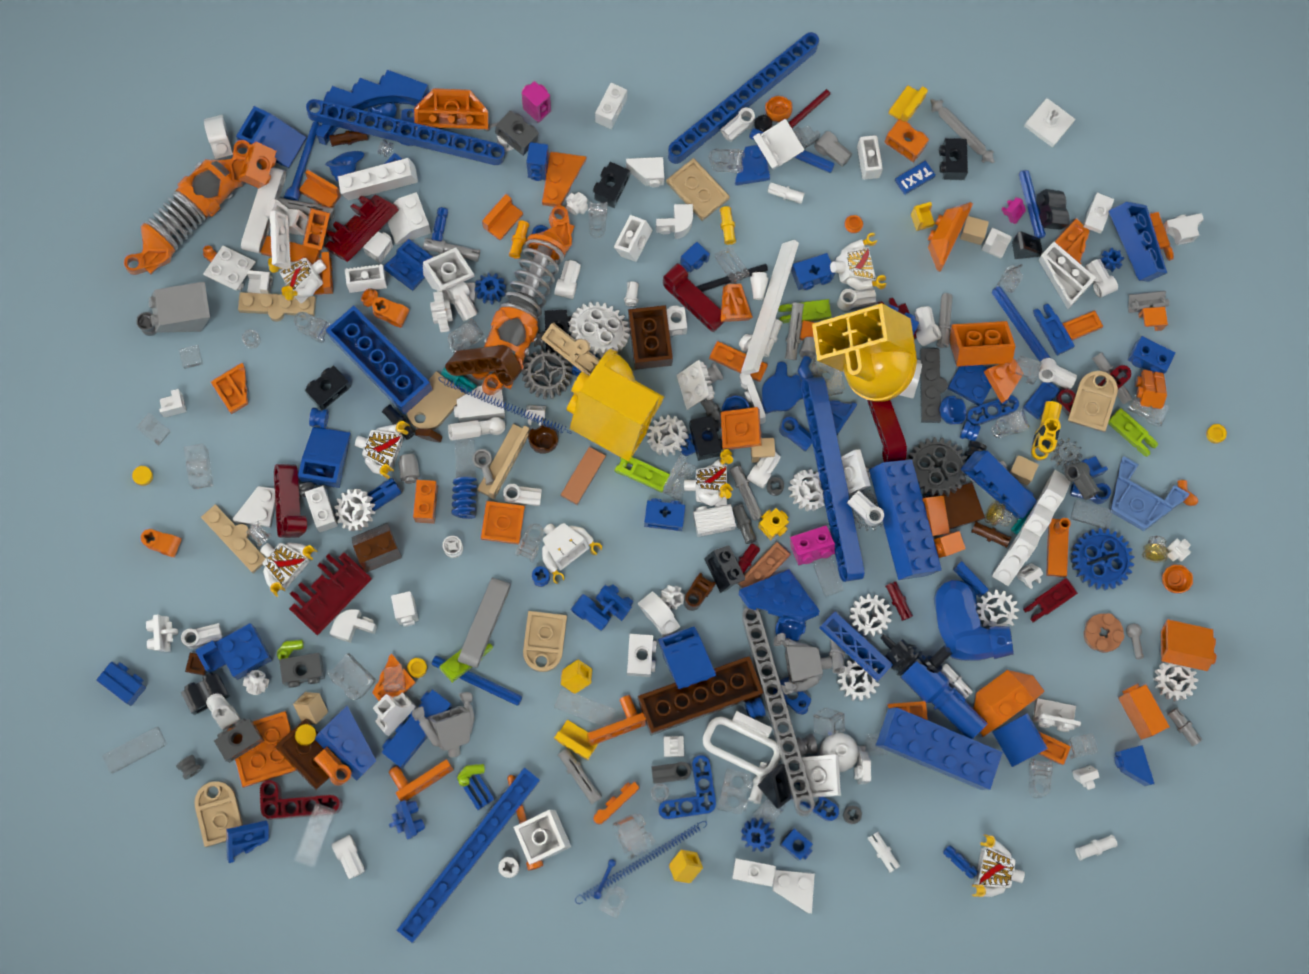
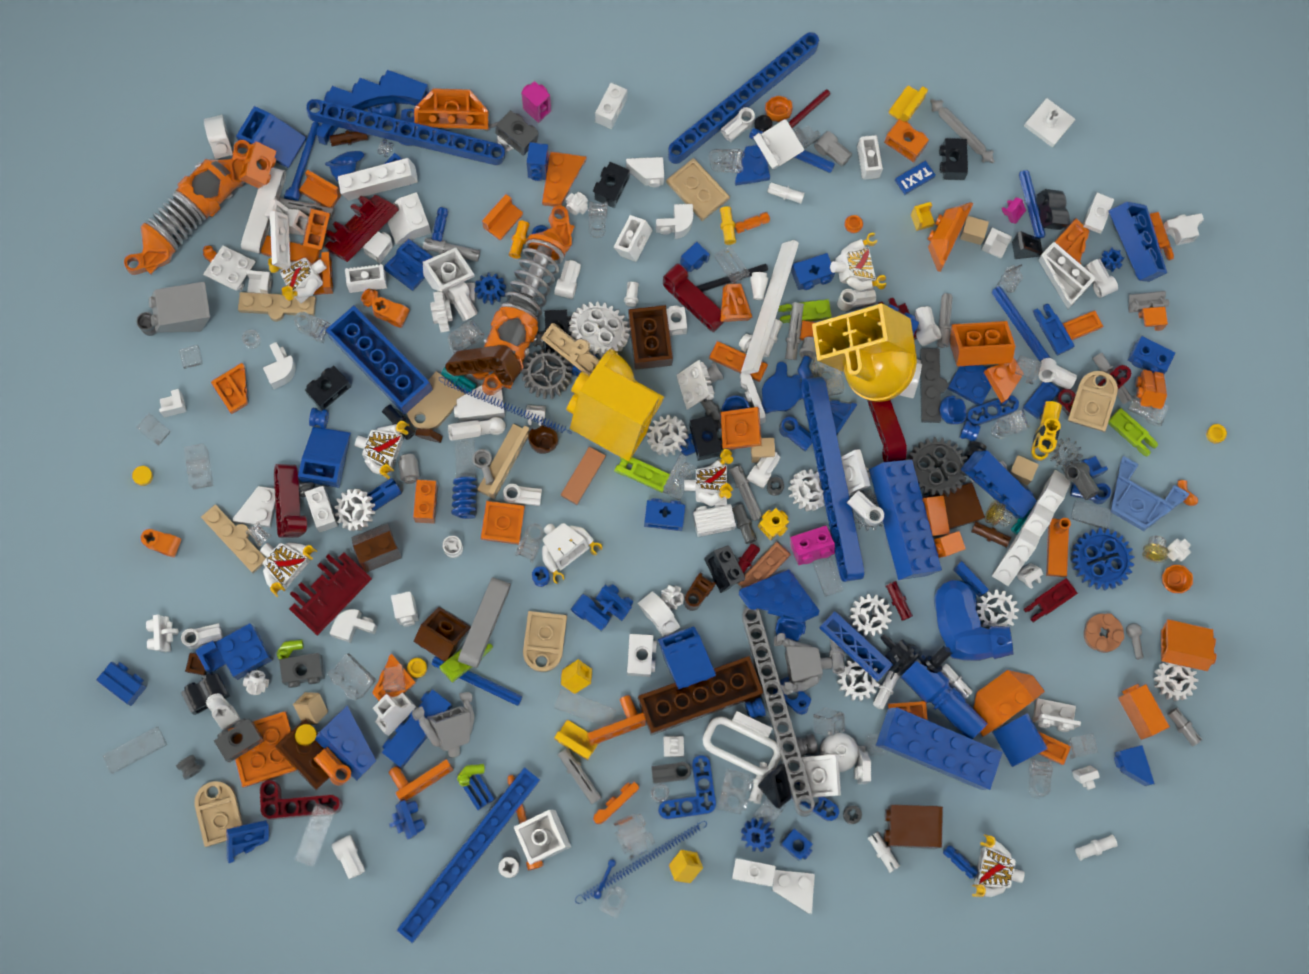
none -> white brick [263,342,296,389]
none -> reddish brown slope [413,607,471,662]
none -> orange axle [735,212,770,233]
none -> white axle [873,671,900,709]
none -> reddish brown slope [884,805,943,849]

